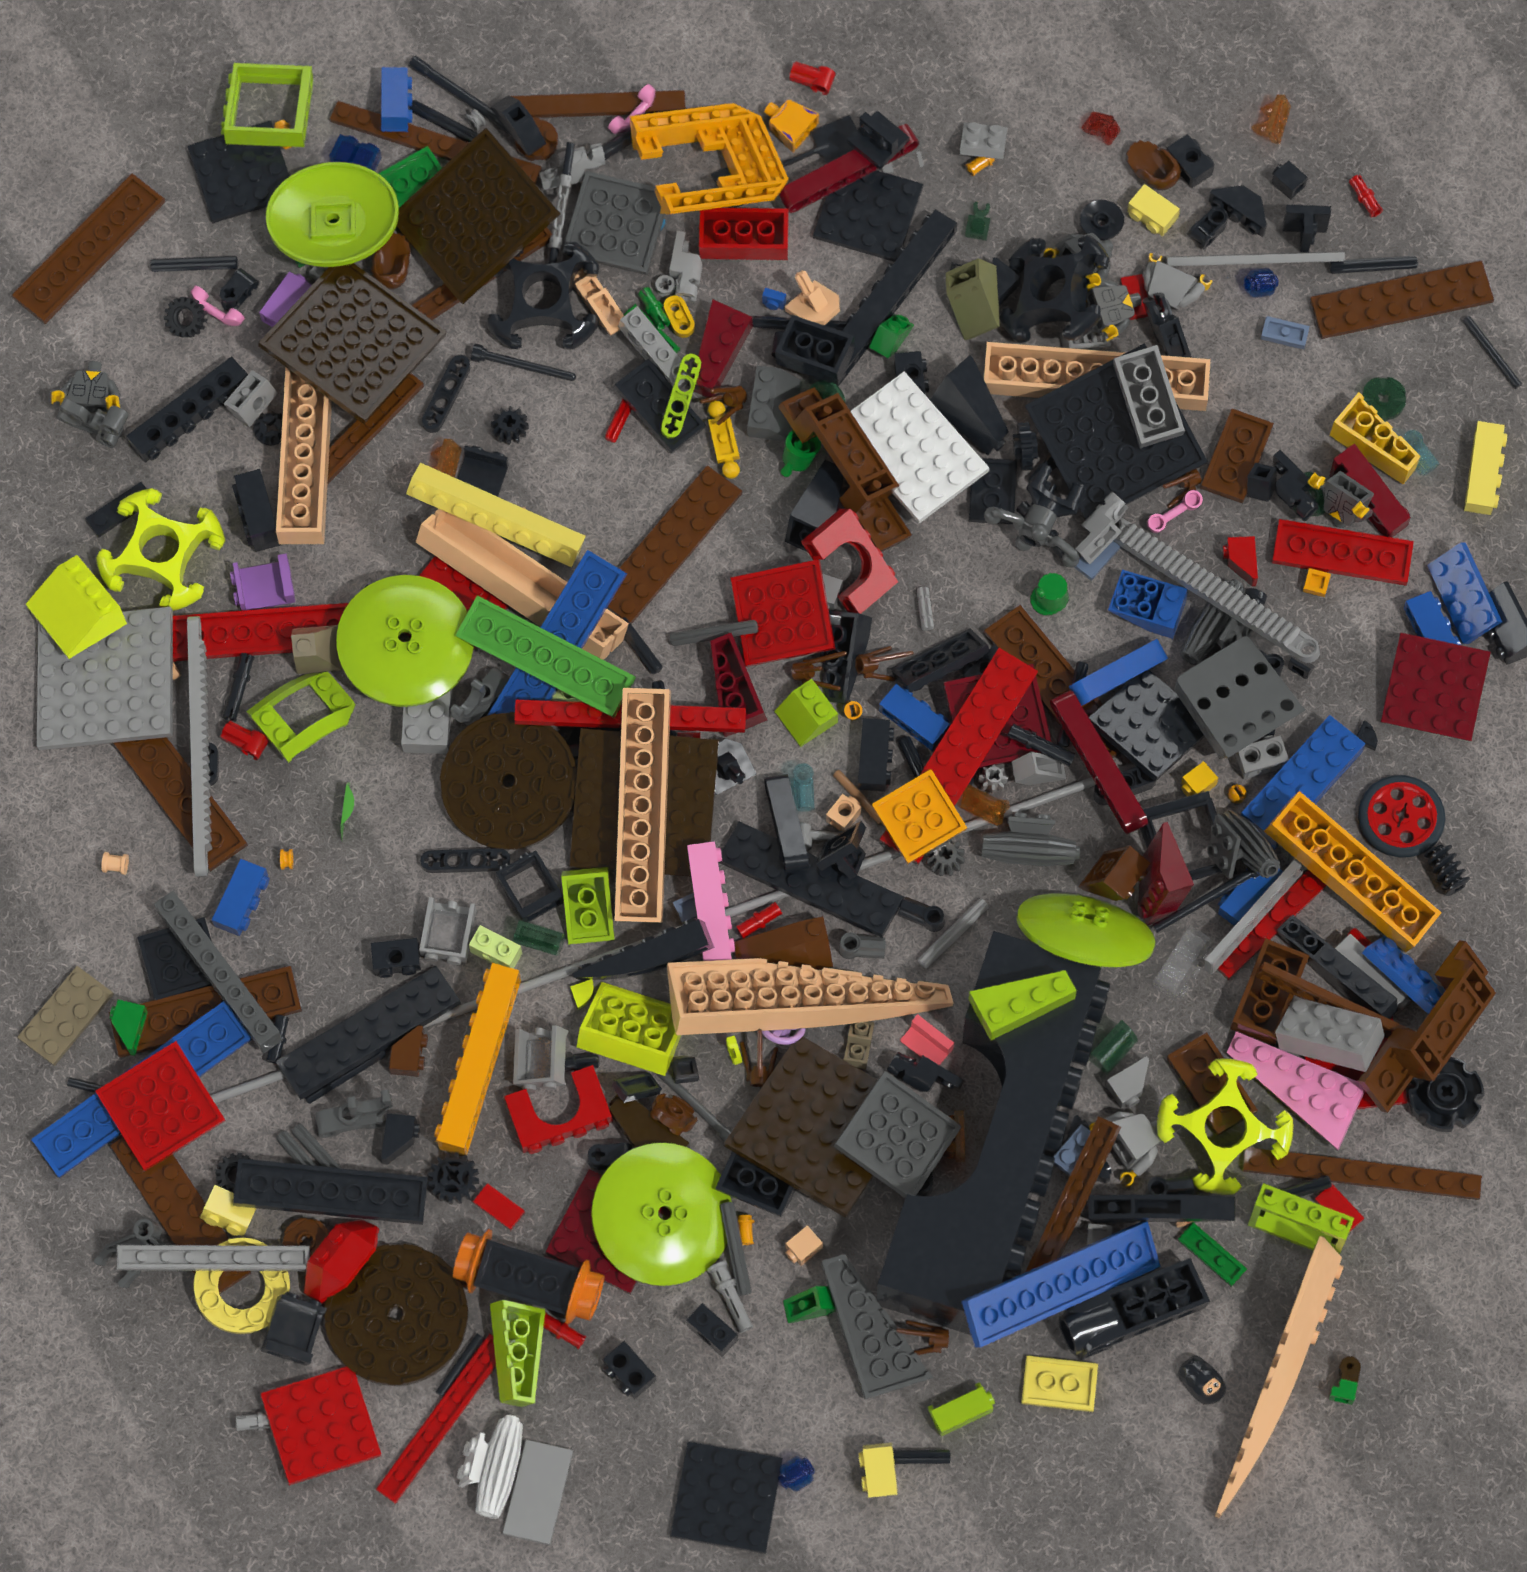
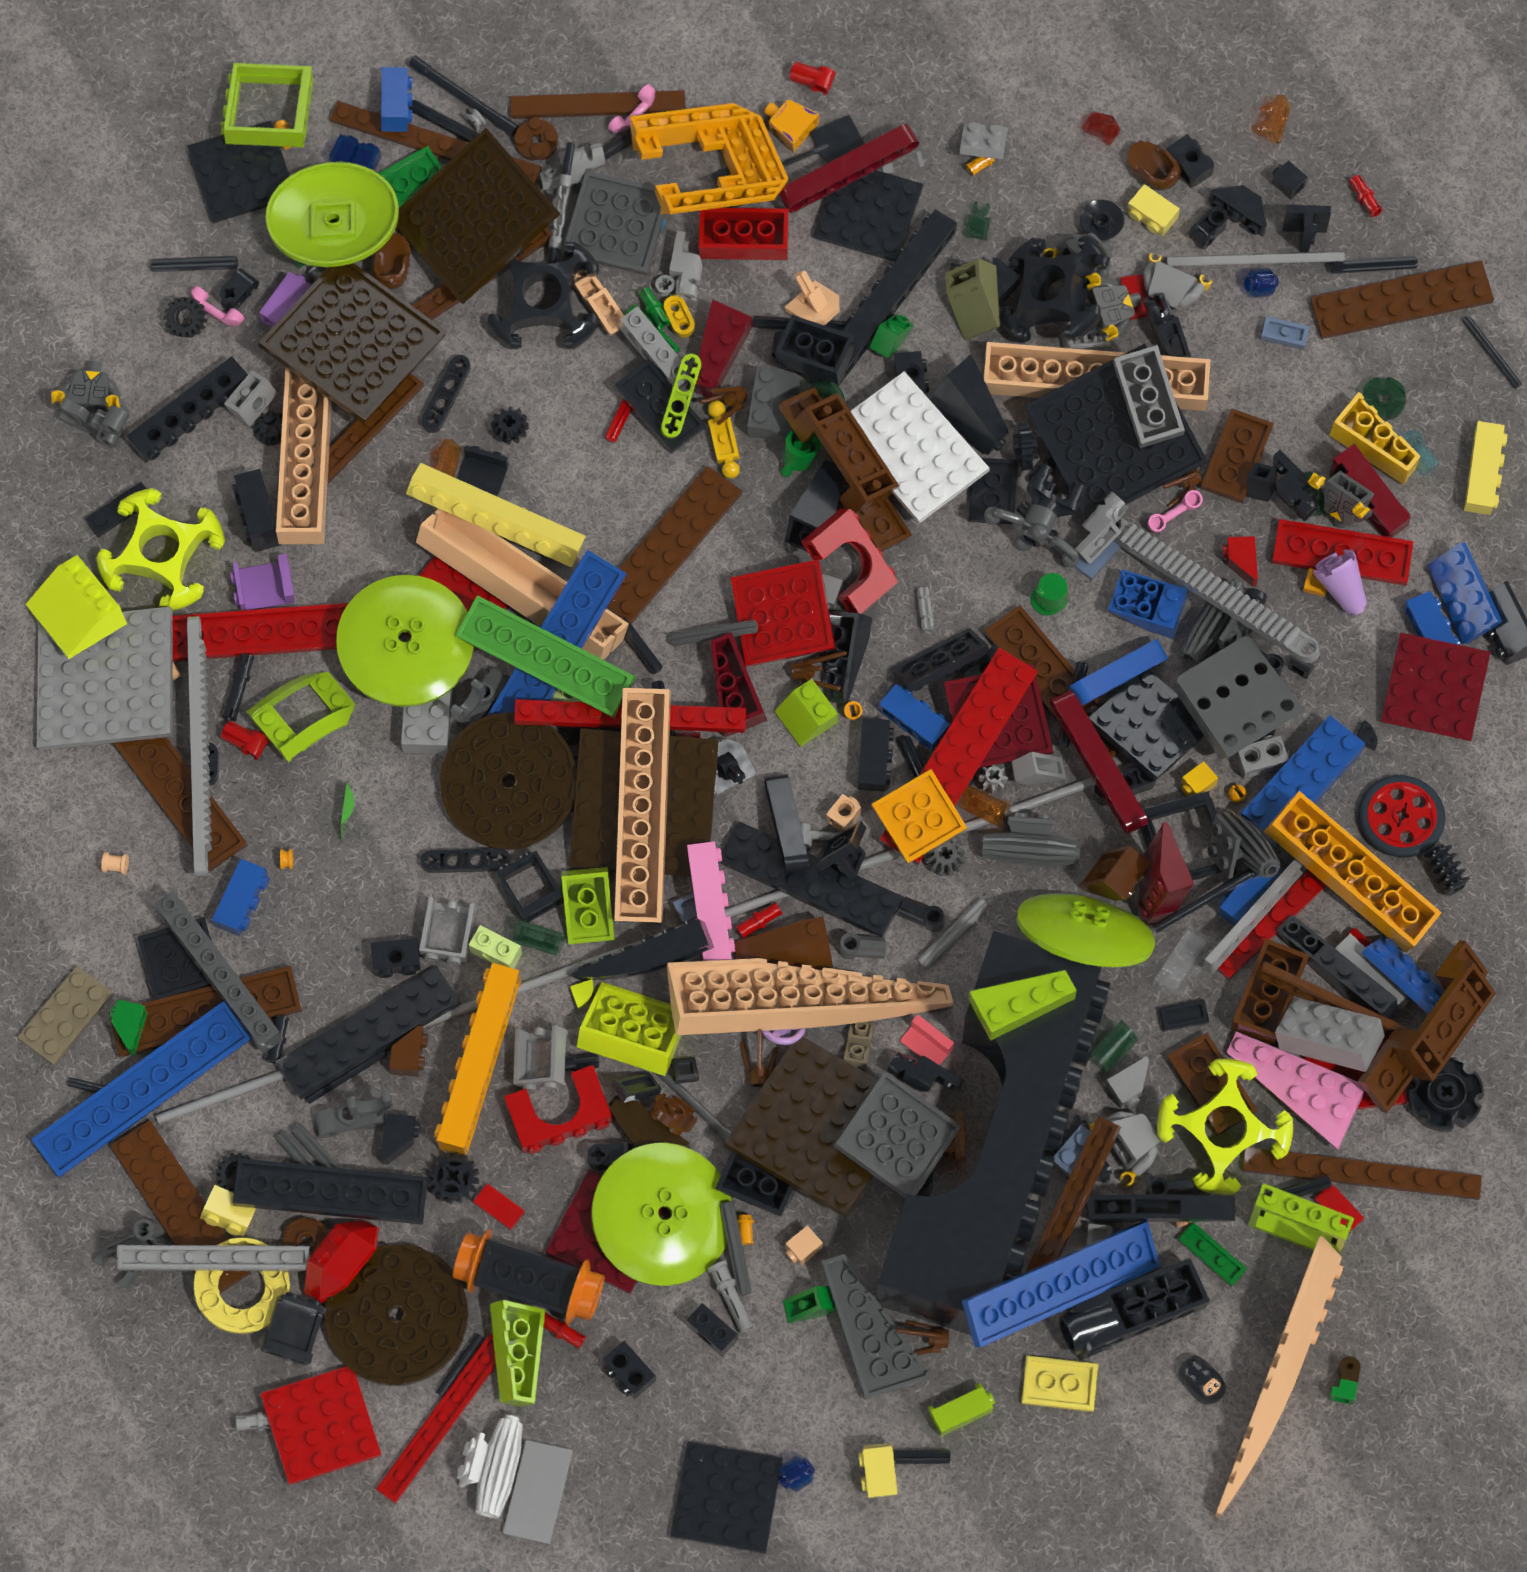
reddish brown plate [12,173,165,324] -> none
red plate [95,1041,226,1171] -> none
dark tan slope [291,625,343,674] -> none
black piece [471,343,576,381] -> none
black slope [491,95,546,156] -> none
neon yellow tile [726,1036,742,1065] -> none
blue plate [762,287,786,310] -> none
clear light blue piece [793,763,815,812] -> none
medium nougat bar [833,770,882,825] -> none
black bracket [847,110,910,170] -> none
reddish brown plant [855,646,914,681] -> none
black pin [1007,723,1075,767] -> none
none -> black tile [1158,999,1210,1032]
none -> lavender cone [1313,550,1367,615]

